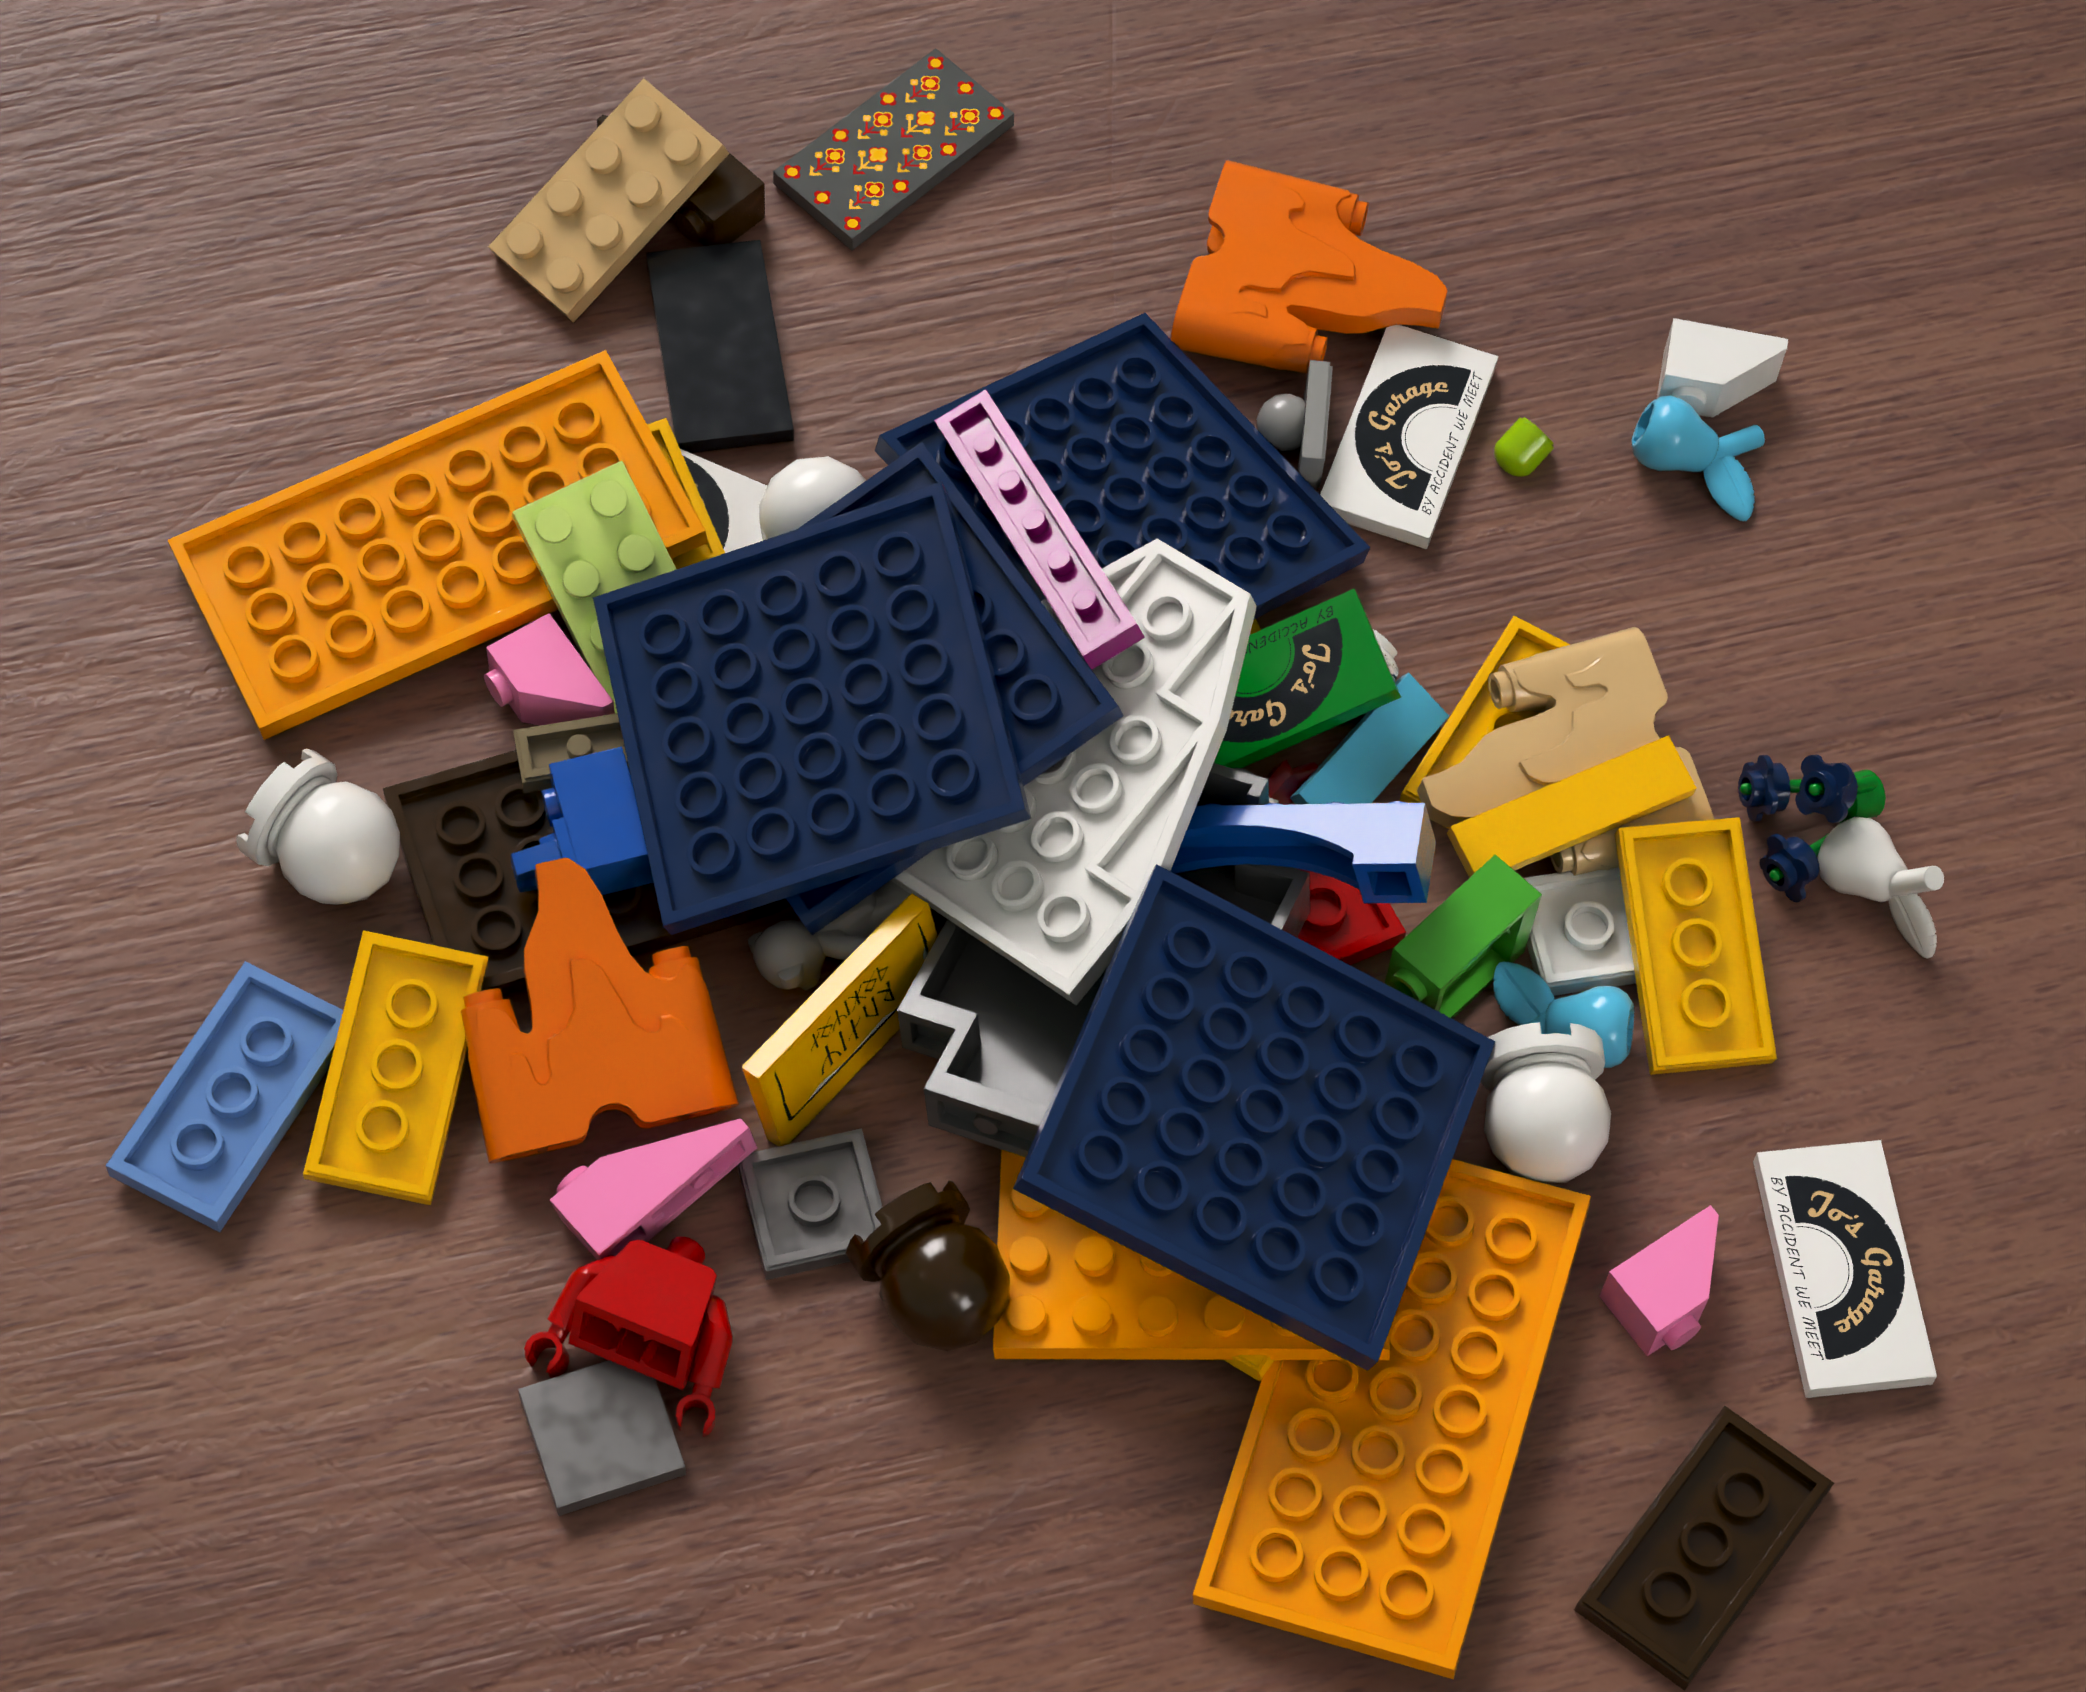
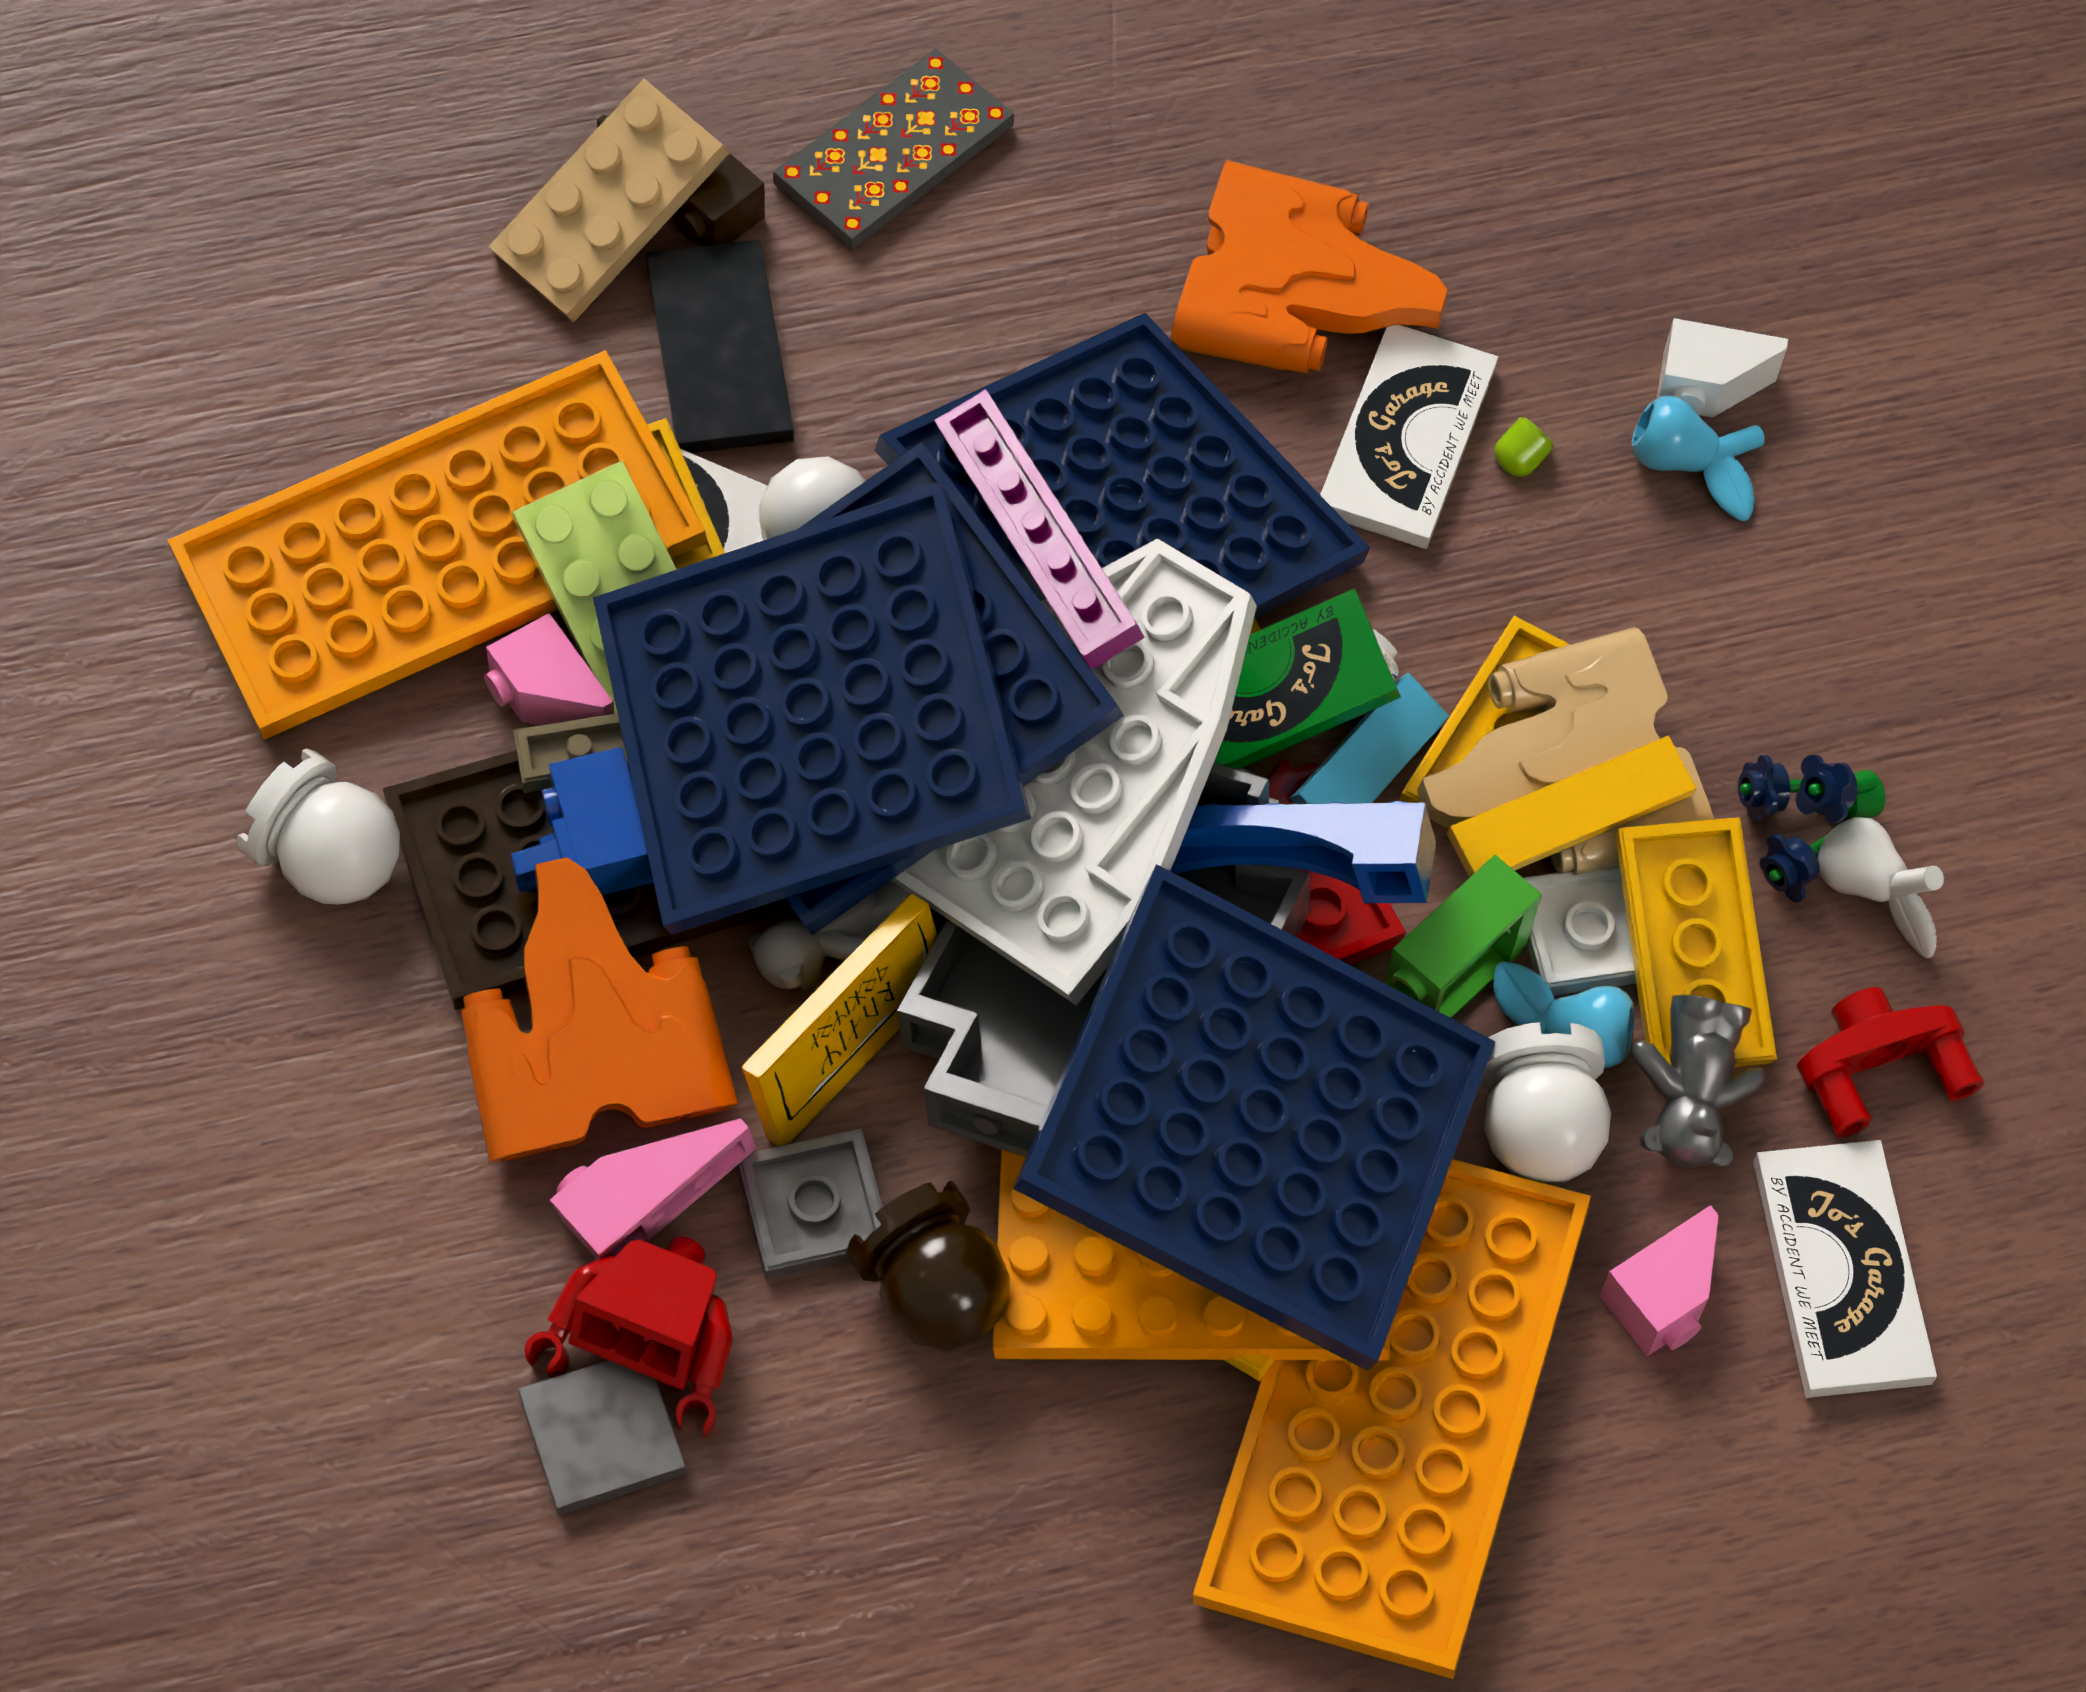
medium blue plate [106,961,343,1232] -> none
yellow tile [303,930,489,1205] -> none
light grey tile [1256,360,1333,490] -> none
dark brown tile [1574,1406,1834,1691] -> none
none -> flat silver piece [1632,995,1767,1168]
none -> red connector [1796,987,1984,1138]

